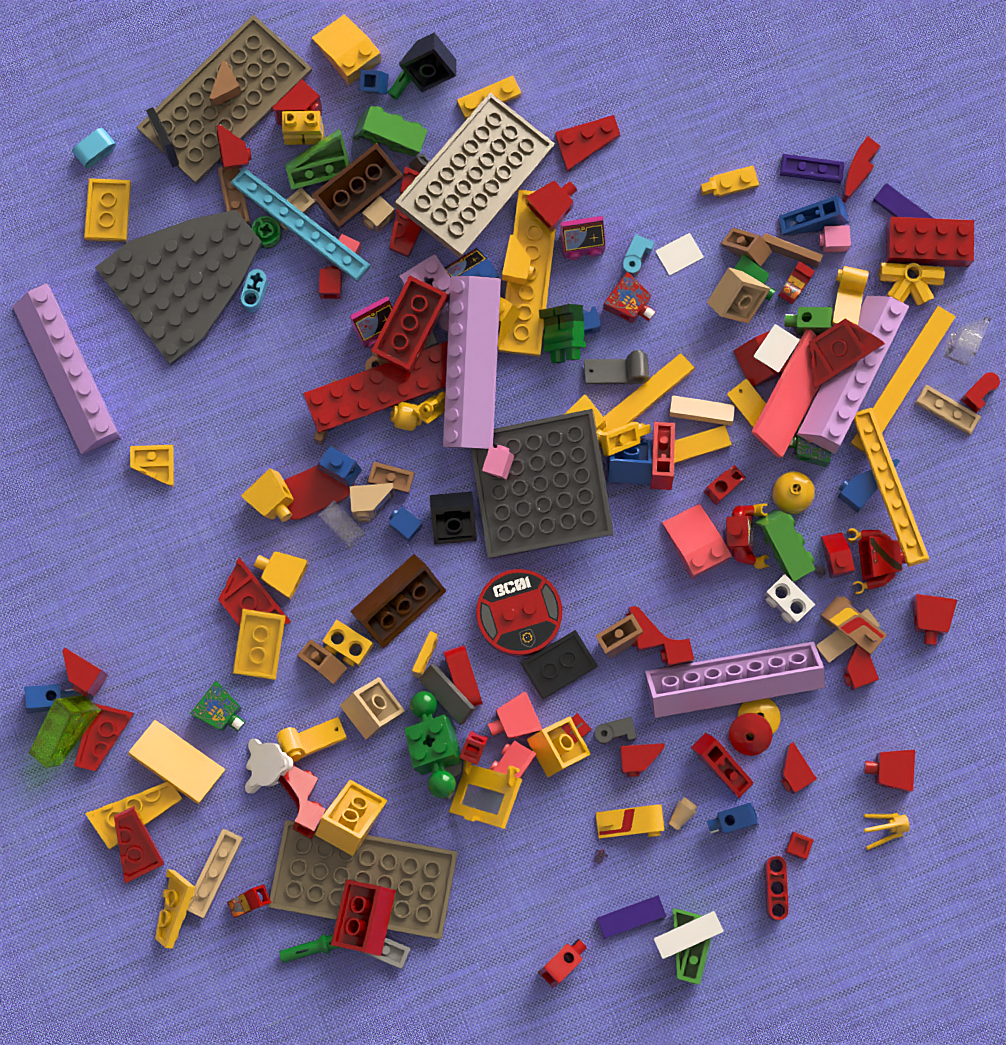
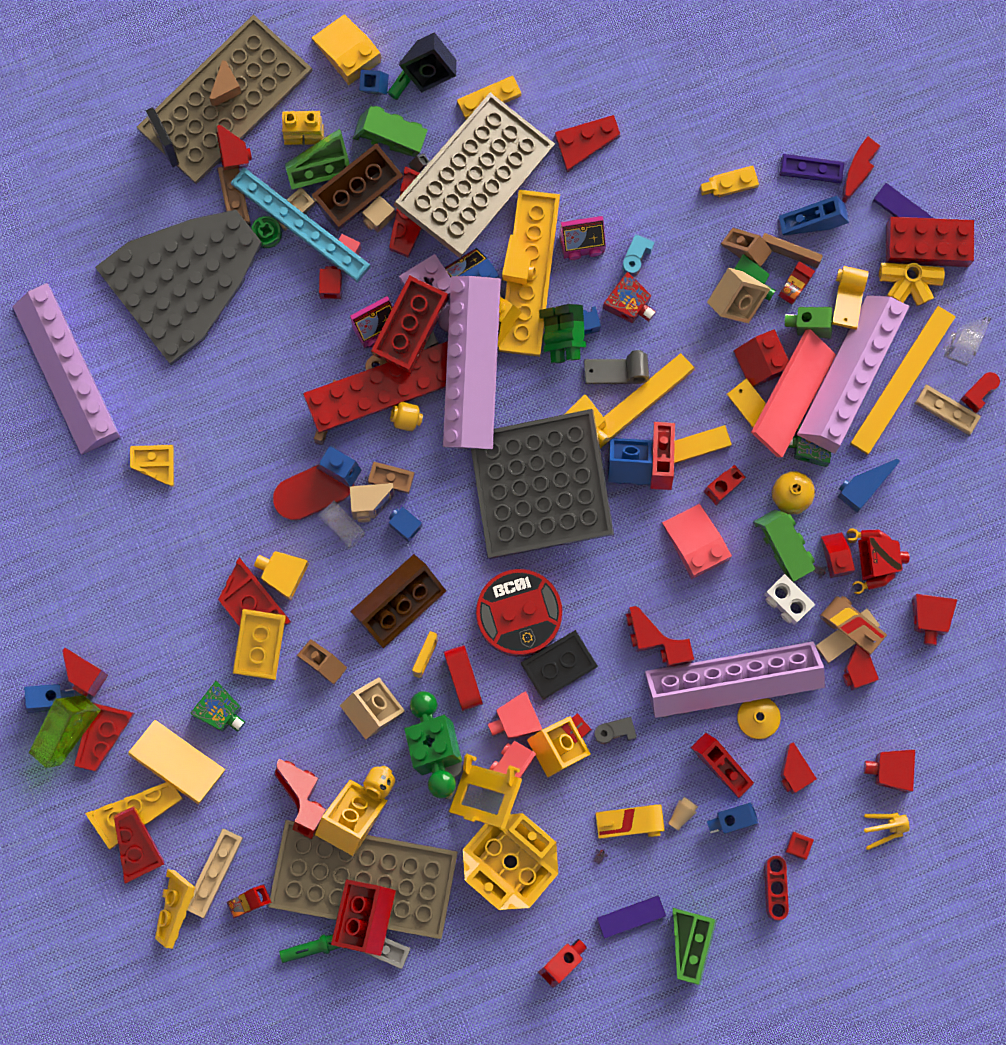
medium azure beam [72,128,116,169] -> none
yellow tile [84,178,131,242] -> none
medium azure beam [241,269,268,313] -> none
yellow torso [241,468,294,522] -> none
white tile [245,739,293,794] -> none
red slope [272,79,323,125] -> none
yellow door [276,717,347,762] -> none
yellow brick [322,619,374,667] -> none
yellow hinge [412,391,446,425] -> none
dark grey tile [419,664,475,724] -> none
black slope [430,491,477,545] -> none
red leg [459,731,488,765] -> none
bright pink brick [482,445,514,480] -> none
red torso [525,181,577,233] -> none
medium nougat slope [595,613,643,659] -> none
yellow hinge [600,422,651,456] -> none
red slope [620,743,665,777] -> none
white tile [654,911,724,959] -> none
white sticker [656,233,704,275] -> none
tile [669,396,735,426] -> none
red torso [726,503,769,569] -> none
red dish [729,713,773,756] -> none
white sticker [754,324,800,372] -> none
red wing [809,318,886,388] -> none
bright pink brick [818,225,851,253] -> none
yellow tile [853,407,929,567] -> none
none -> yellow head [363,766,395,799]
none -> yellow piece [463,813,558,910]

